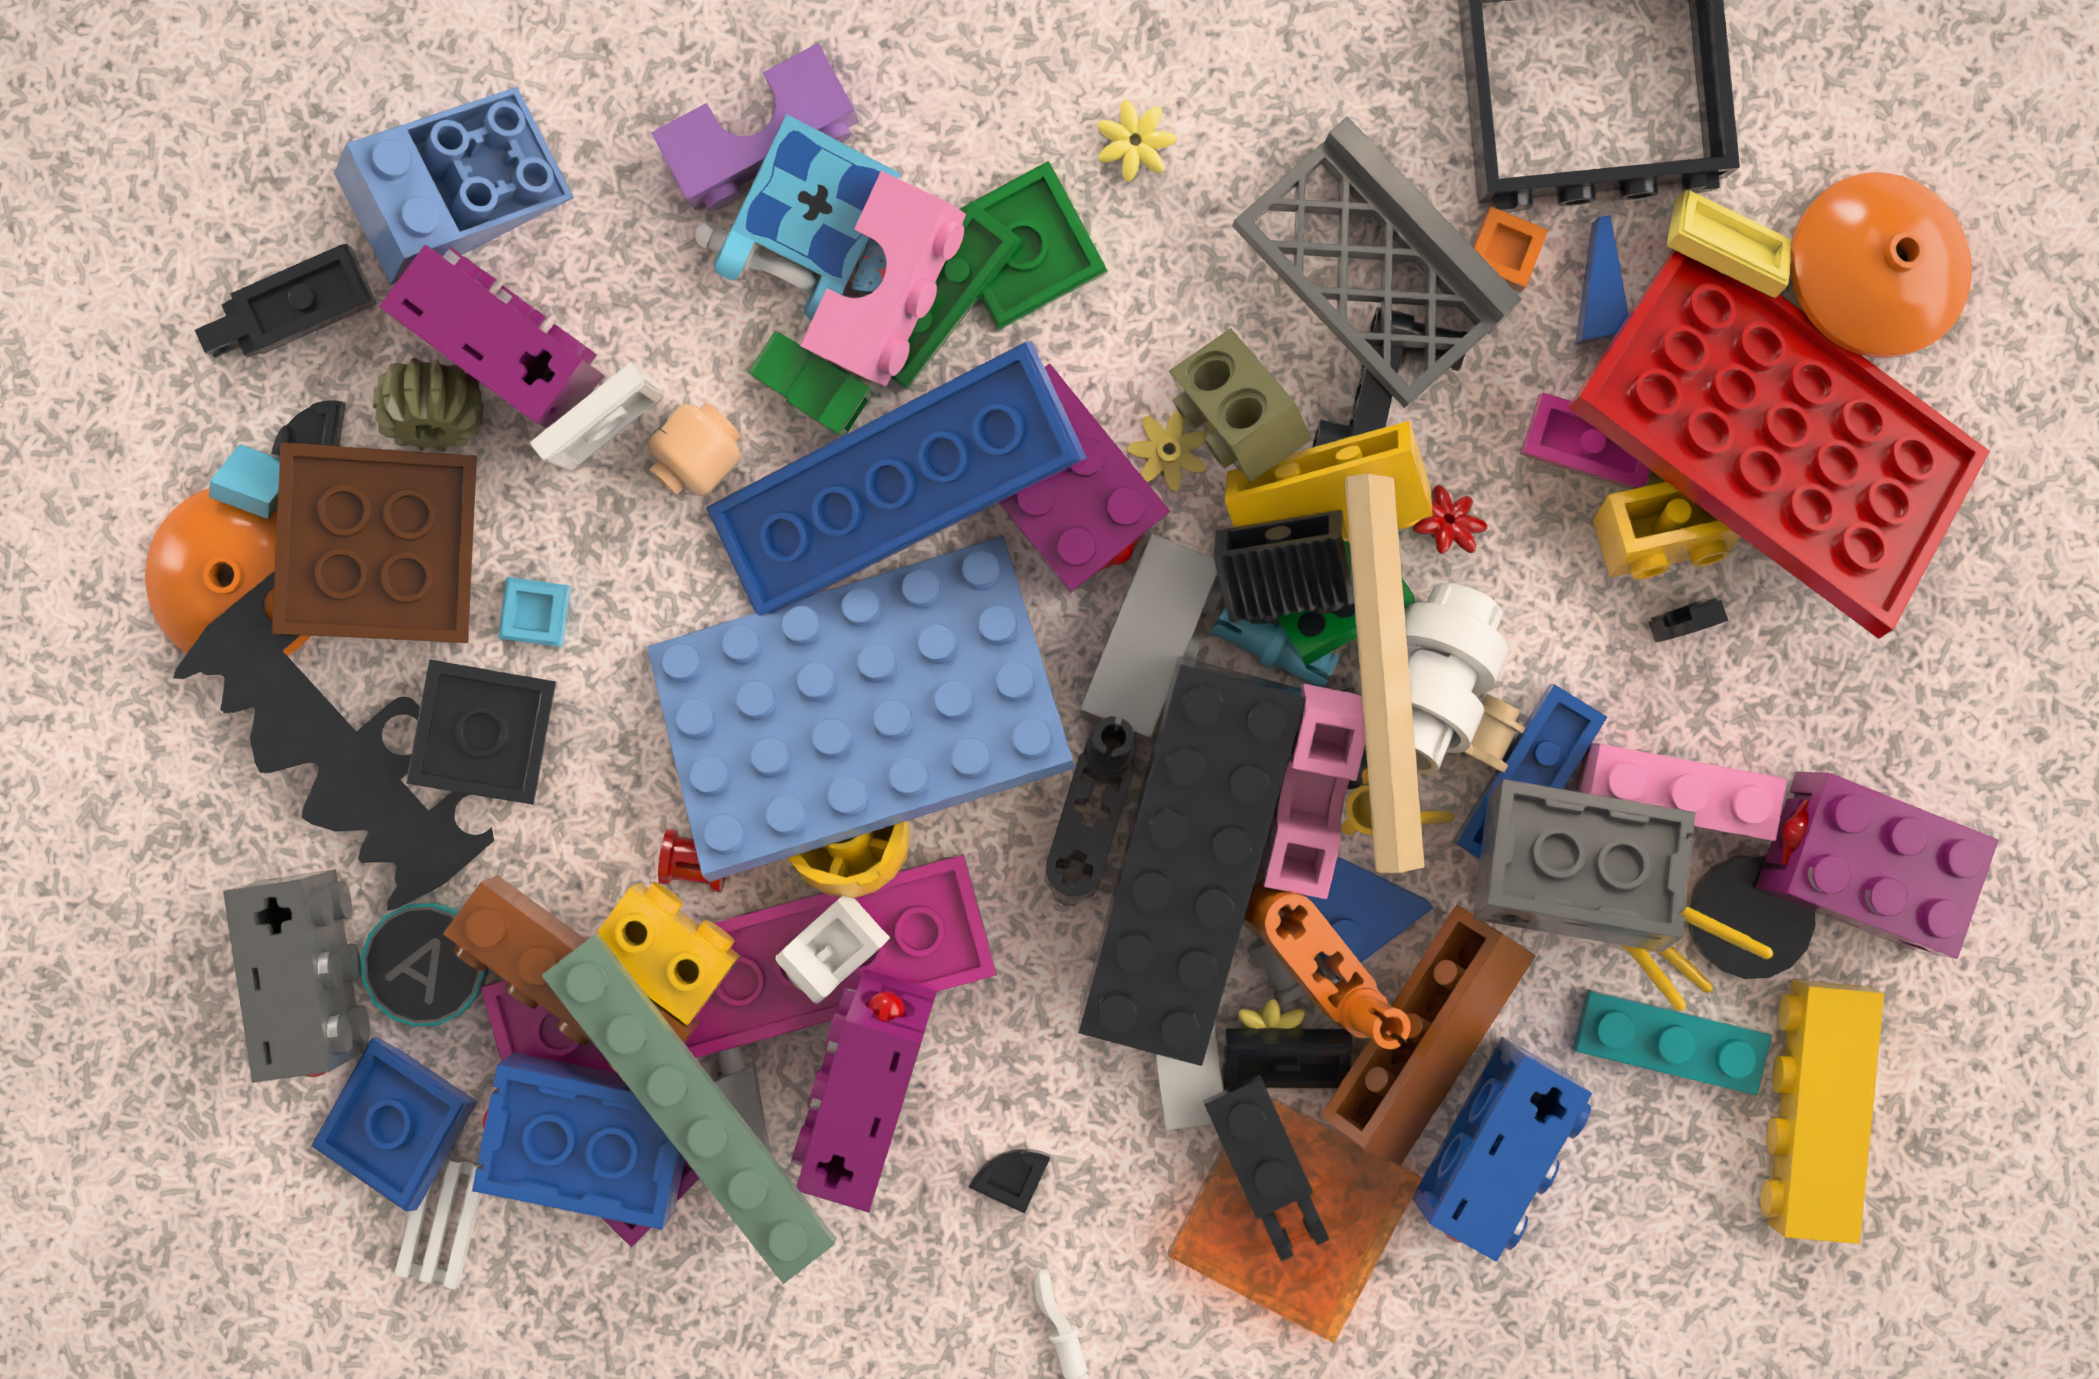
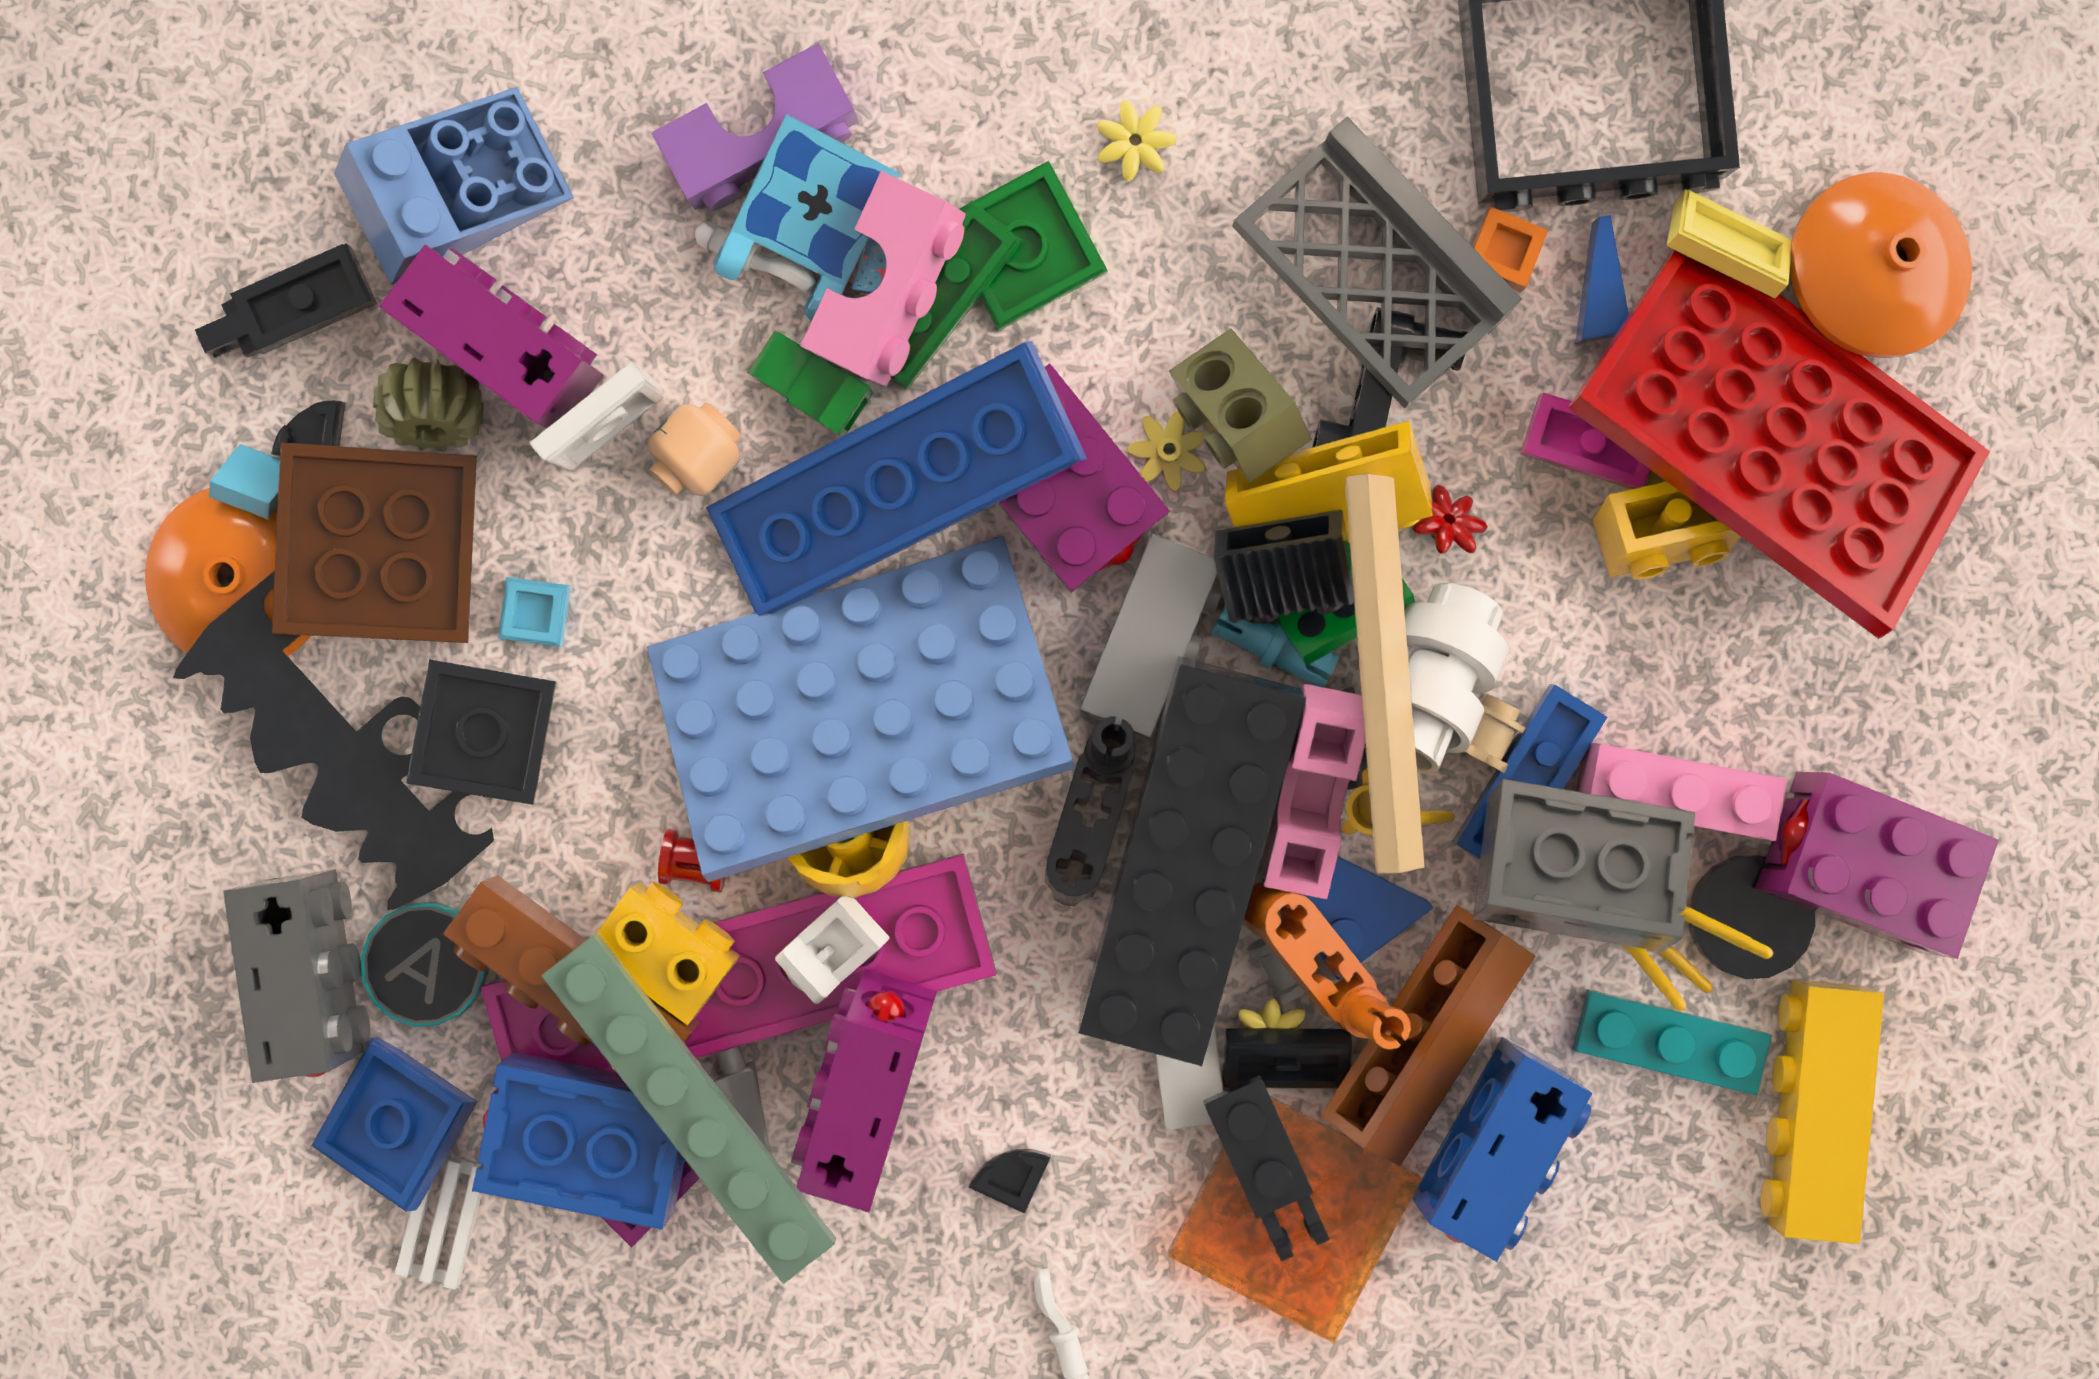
black tile [1648,598,1729,642] -> none

